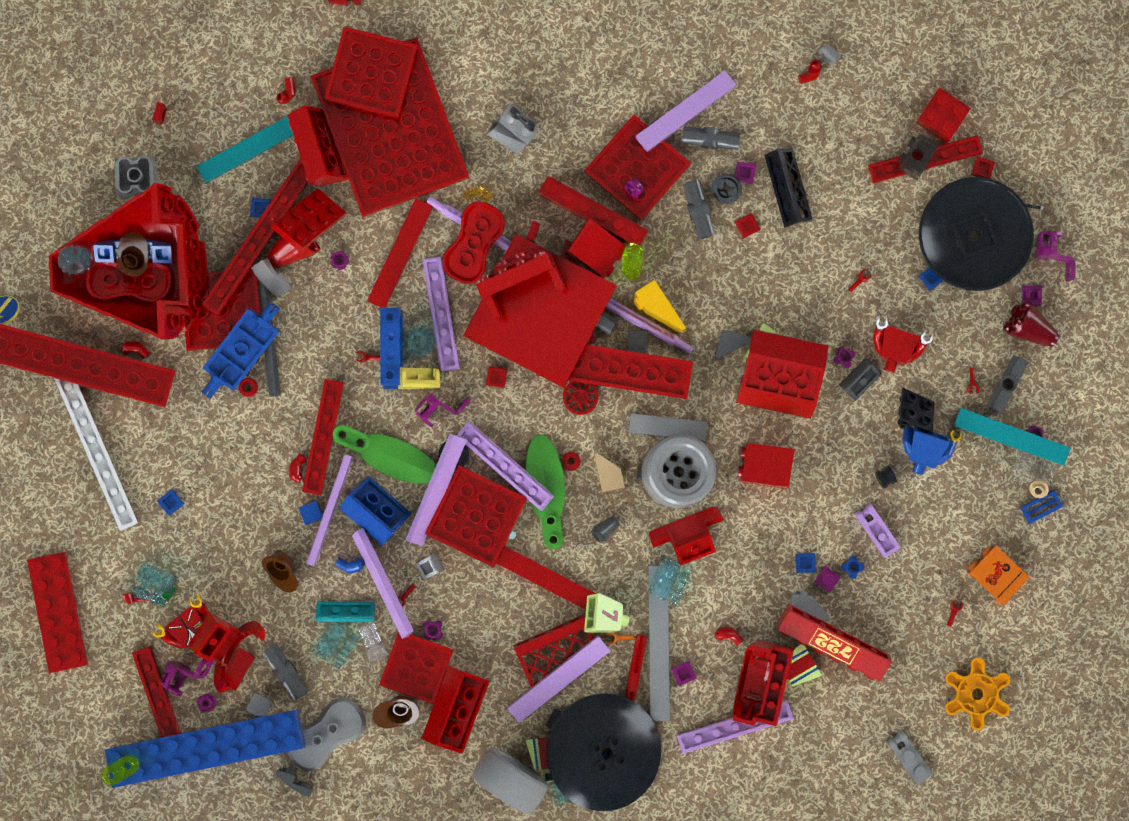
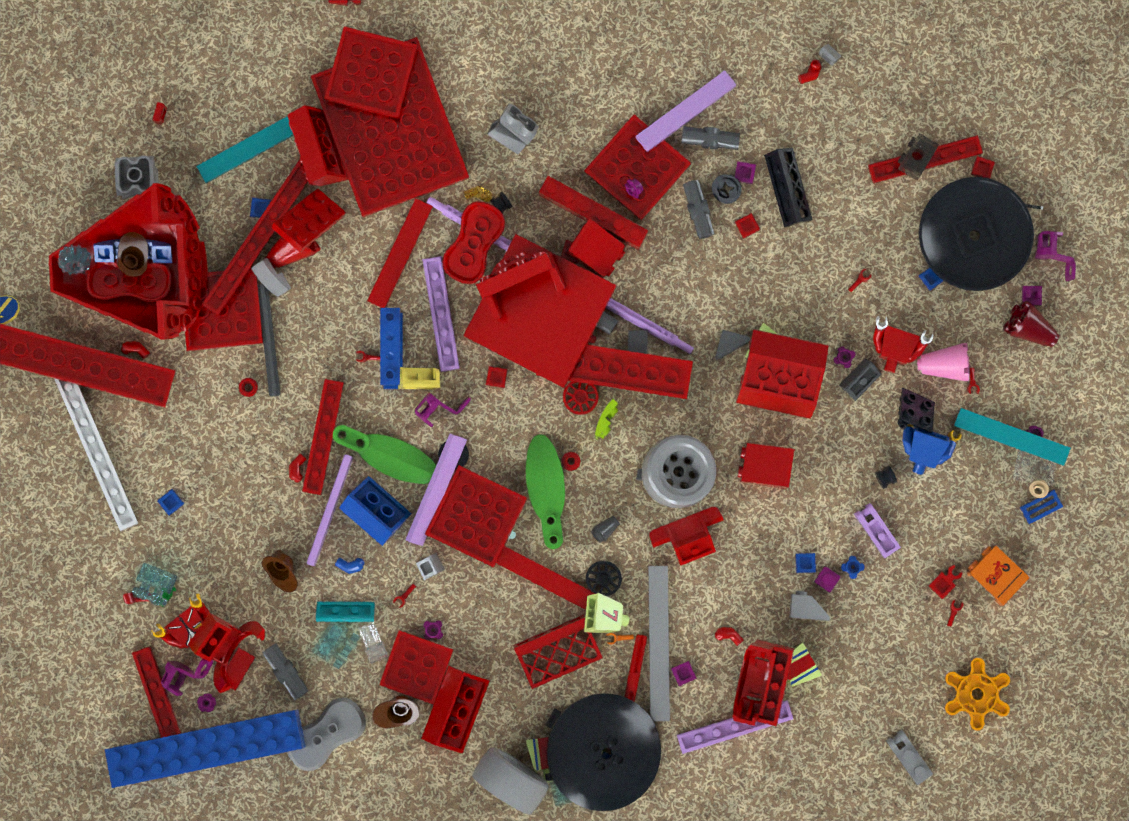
red plate [27,552,88,673] -> none
clear neon green plate [101,755,139,786] -> none
blue plate [201,302,280,399] -> none
light grey slope [246,693,273,717] -> none
red arm [276,77,295,104] -> none
dark grey slope [276,767,313,797] -> none
blue tile [299,501,323,526] -> none
magenta plate [330,251,349,270] -> none
lavender tile [352,528,413,639] -> none
clear light blue gear [403,325,436,357] -> none
lavender tile [457,421,554,511] -> none
lavender tile [507,635,610,723] -> none
red tile [526,221,540,243] -> none
tan slope [594,454,628,493] -> none
clear neon green plate [622,243,643,280] -> none
light grey tile [629,413,707,441] -> none
yellow slope [633,280,686,334] -> none
clear light blue plate [648,557,691,606] -> none
red brick [777,603,892,681] -> none
red brick [916,88,971,143] -> none
dark grey piece [986,355,1028,414] -> none
none -> black wheel [490,192,513,214]
none -> black wheel [585,561,622,596]
none -> lime slope [595,399,618,440]
none -> bright pink cone [917,343,969,381]
none -> red plate [928,565,963,600]

